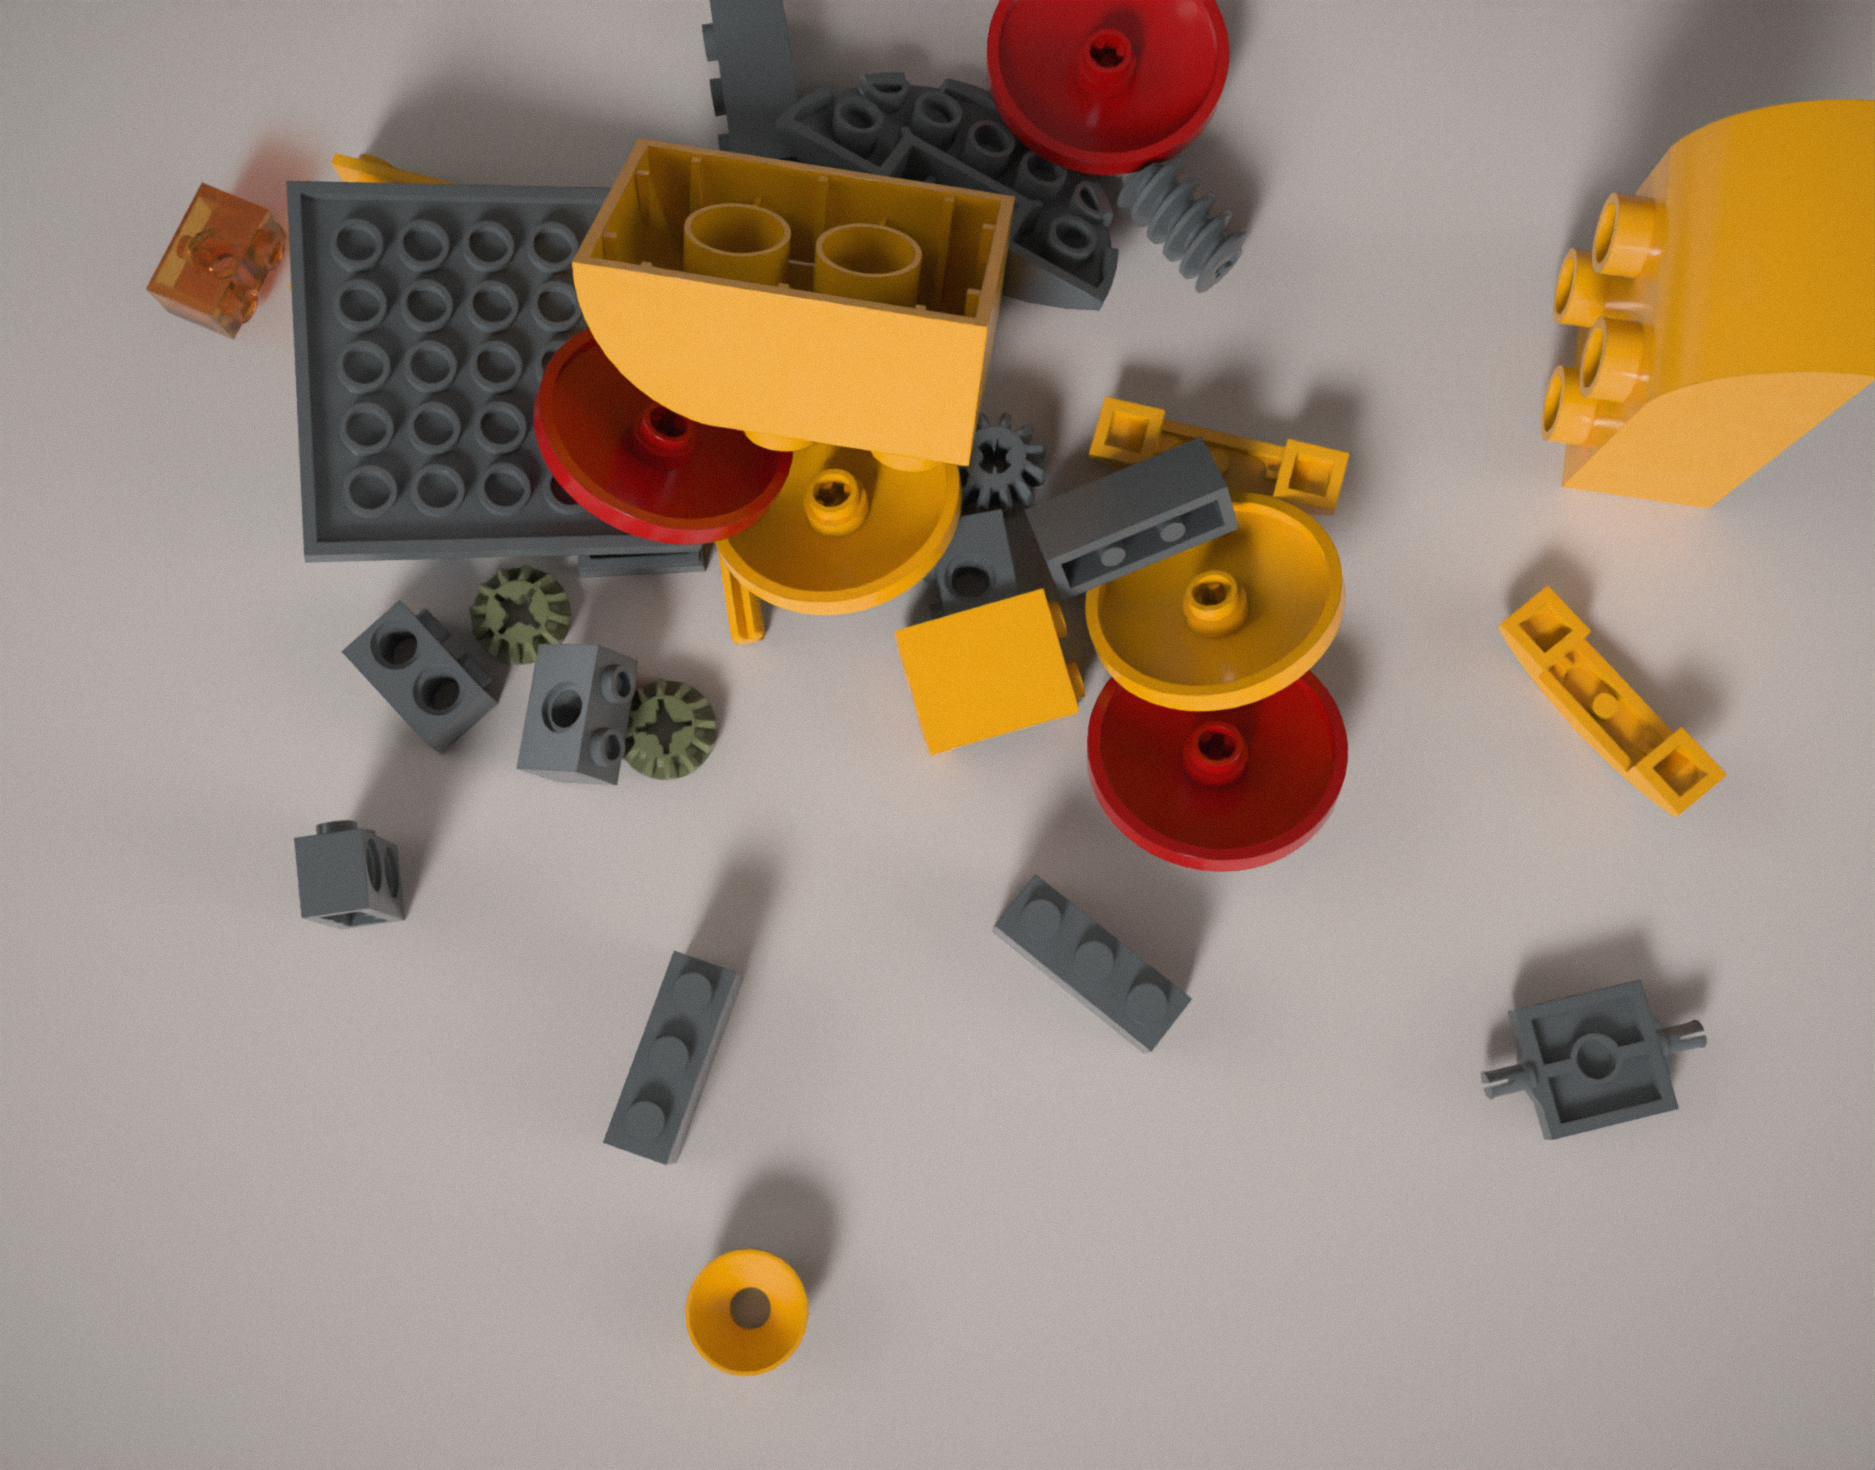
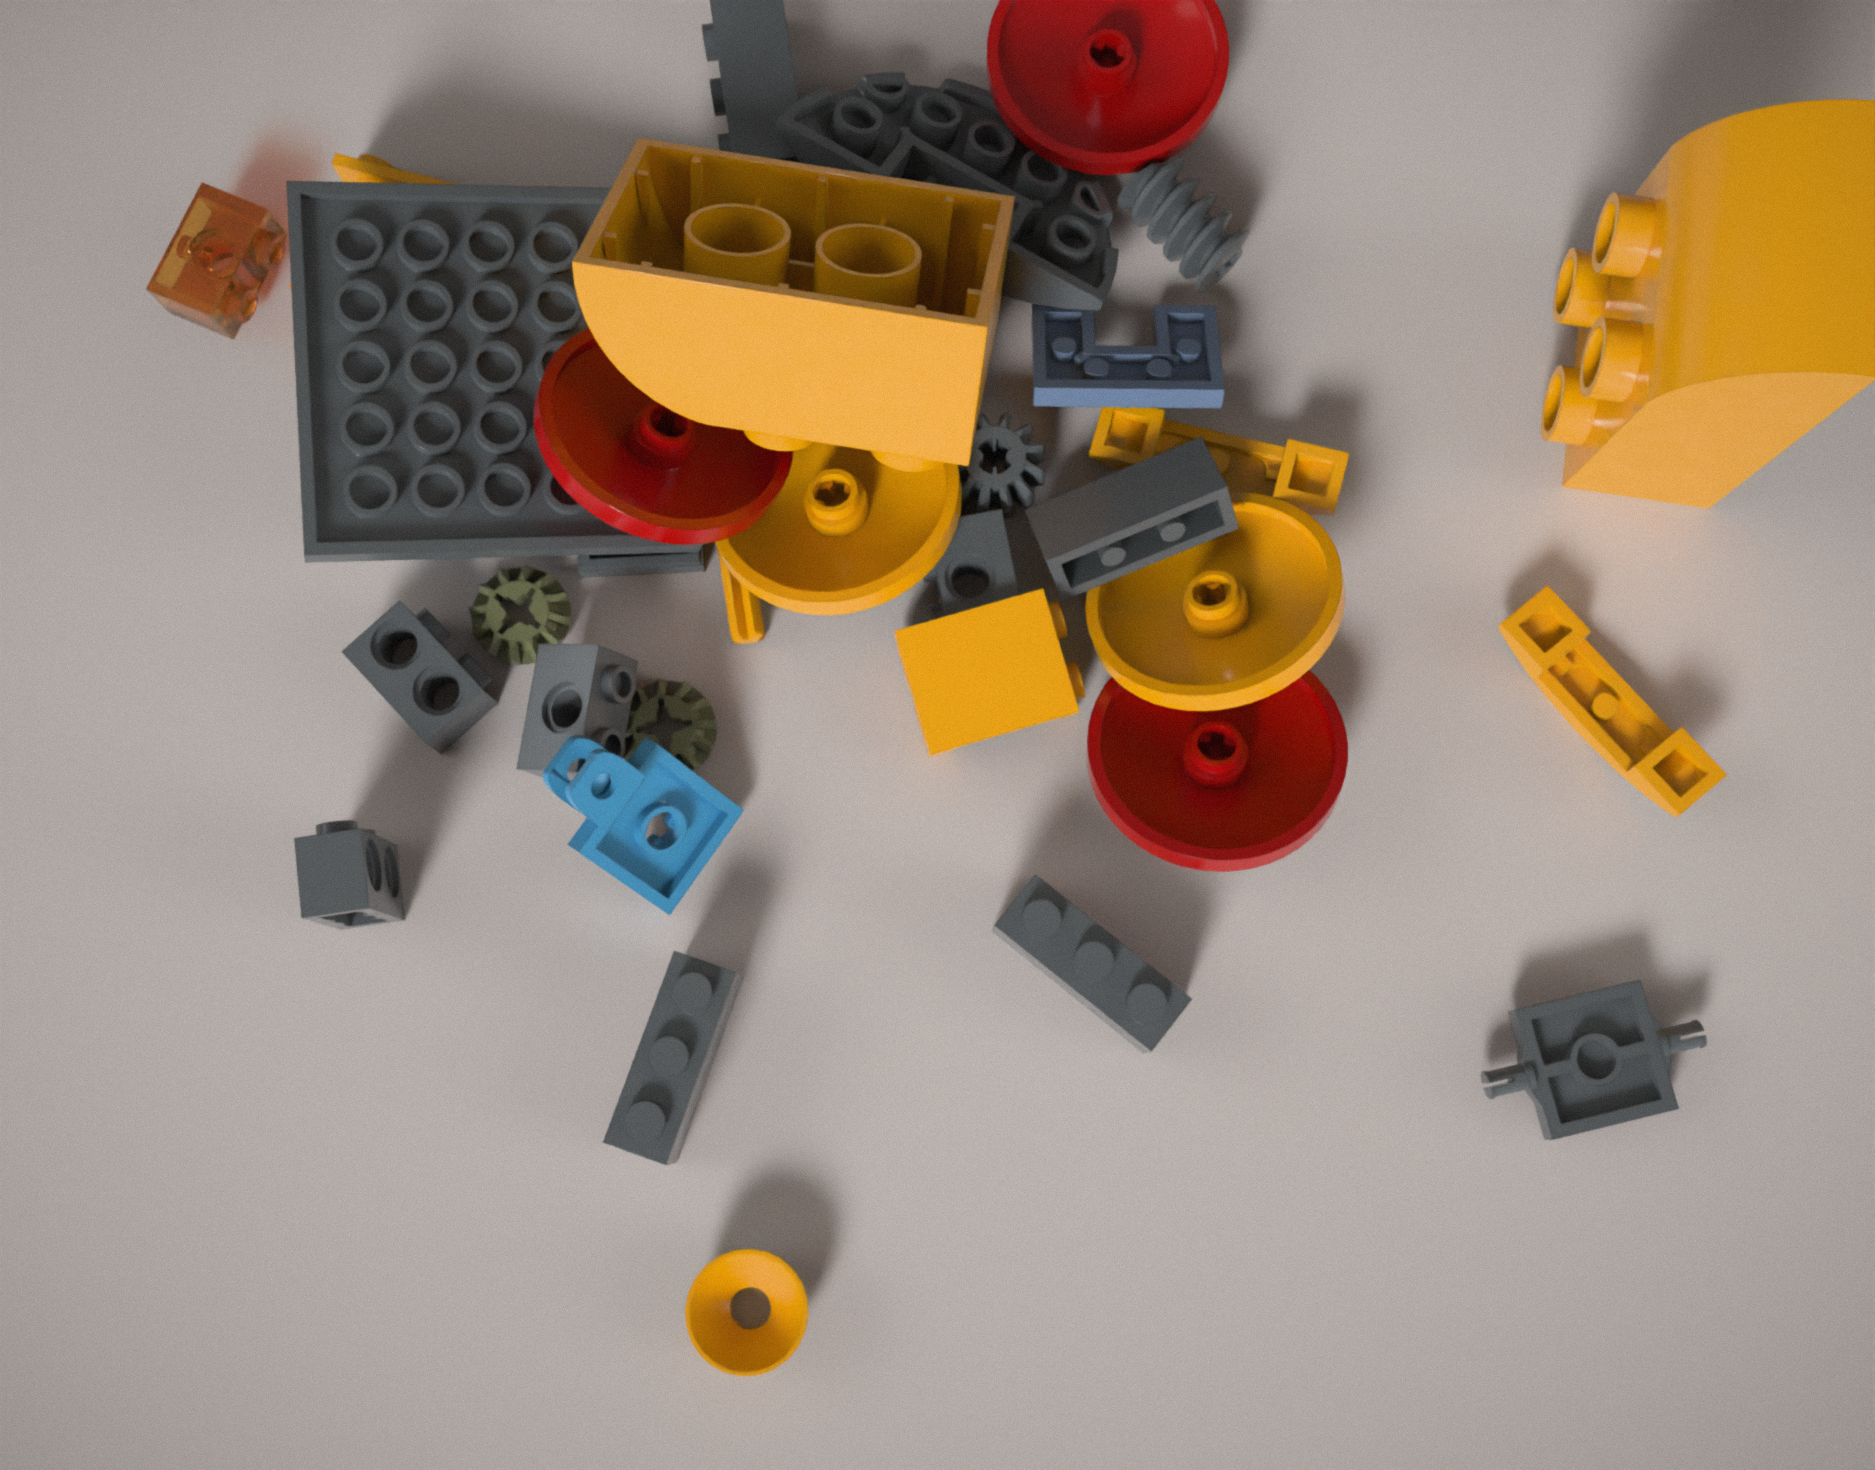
none -> dark azure plate [543,735,744,915]
none -> sand blue plate [1031,303,1225,409]

